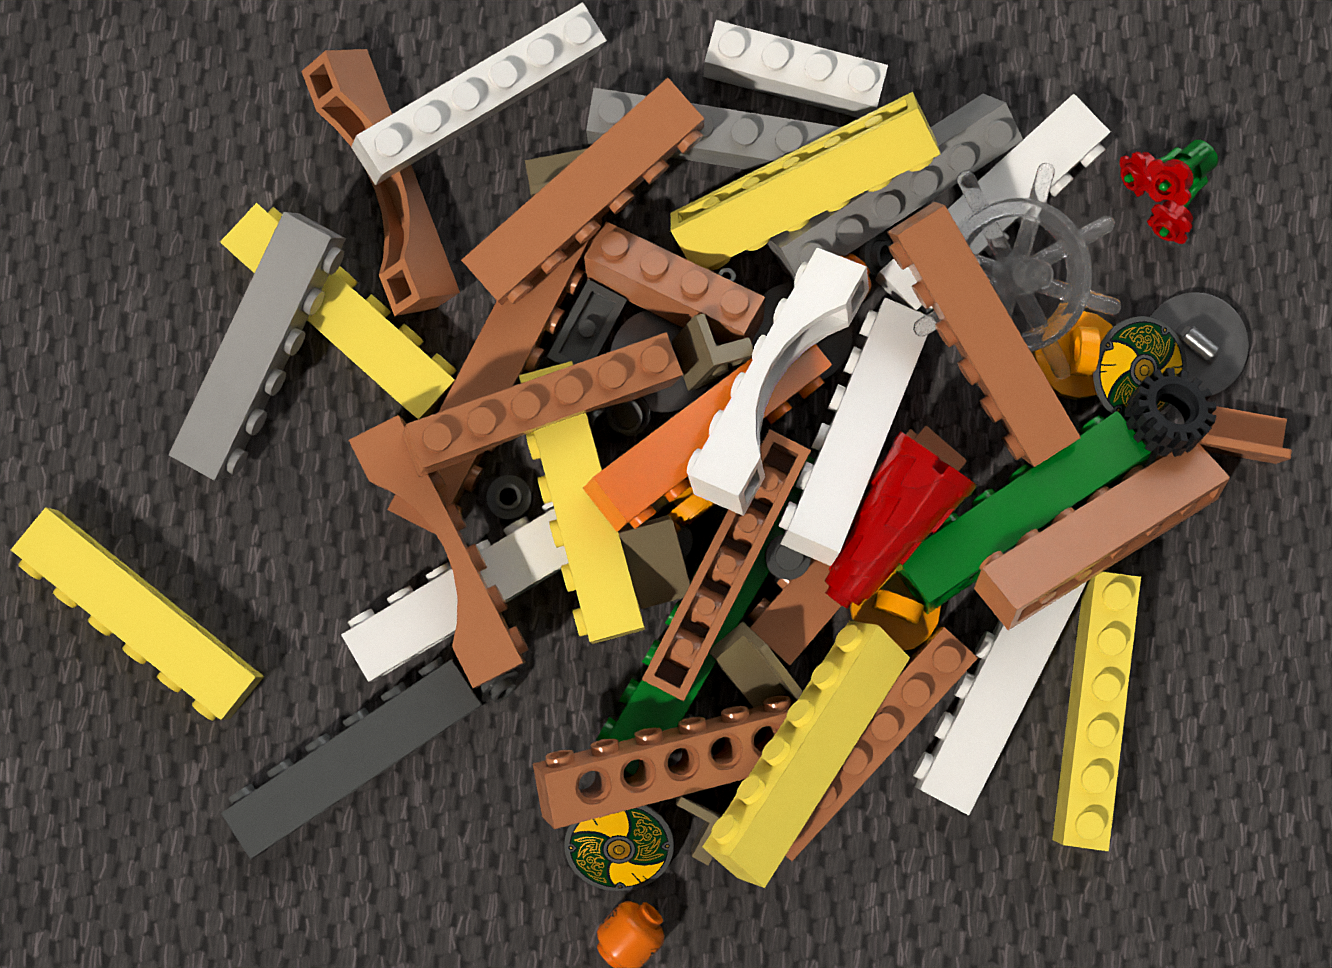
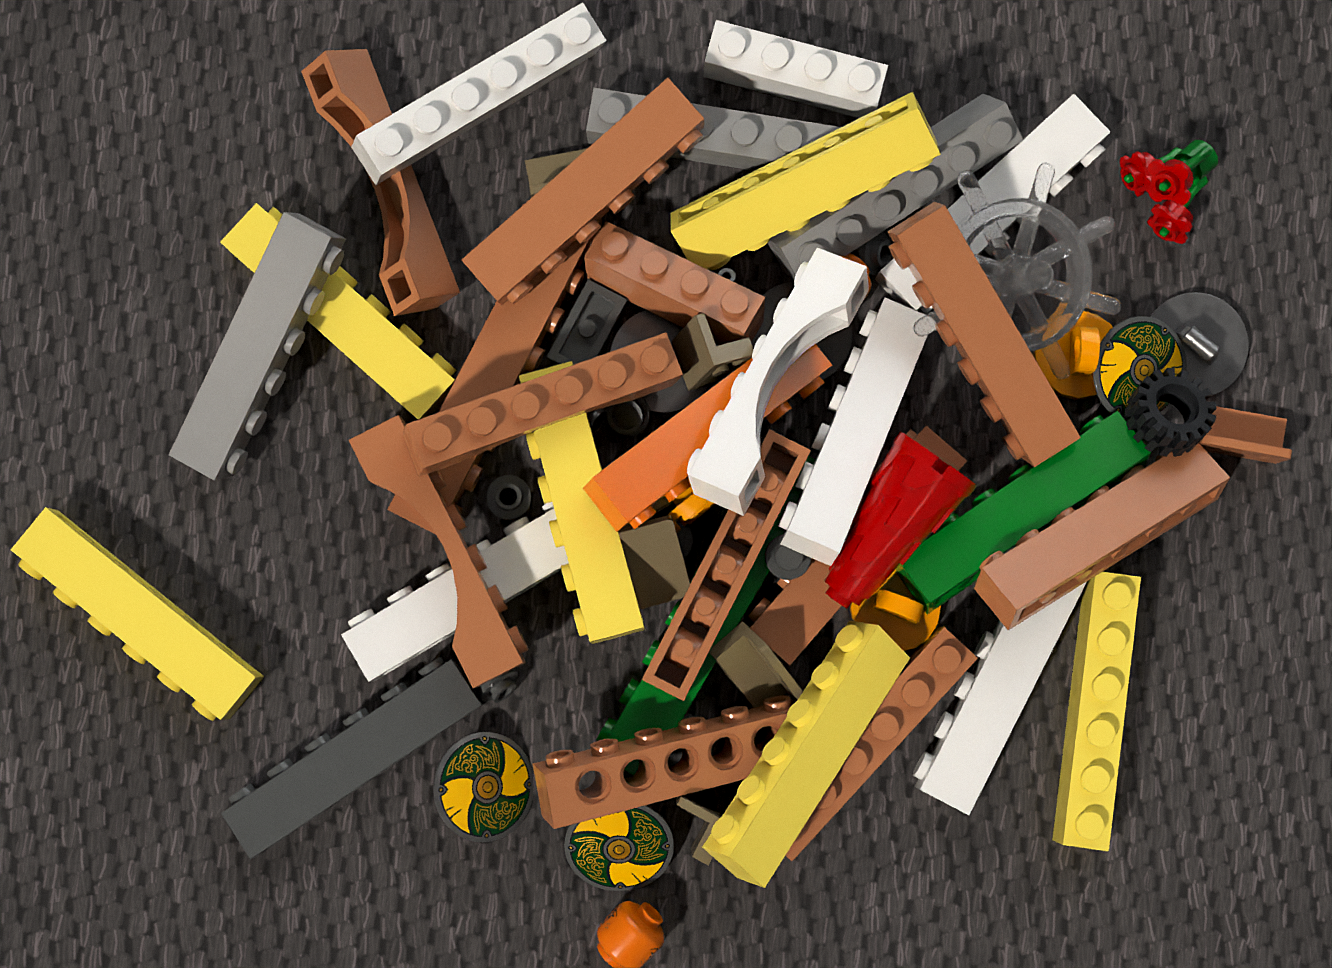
none -> shield [433,732,533,842]

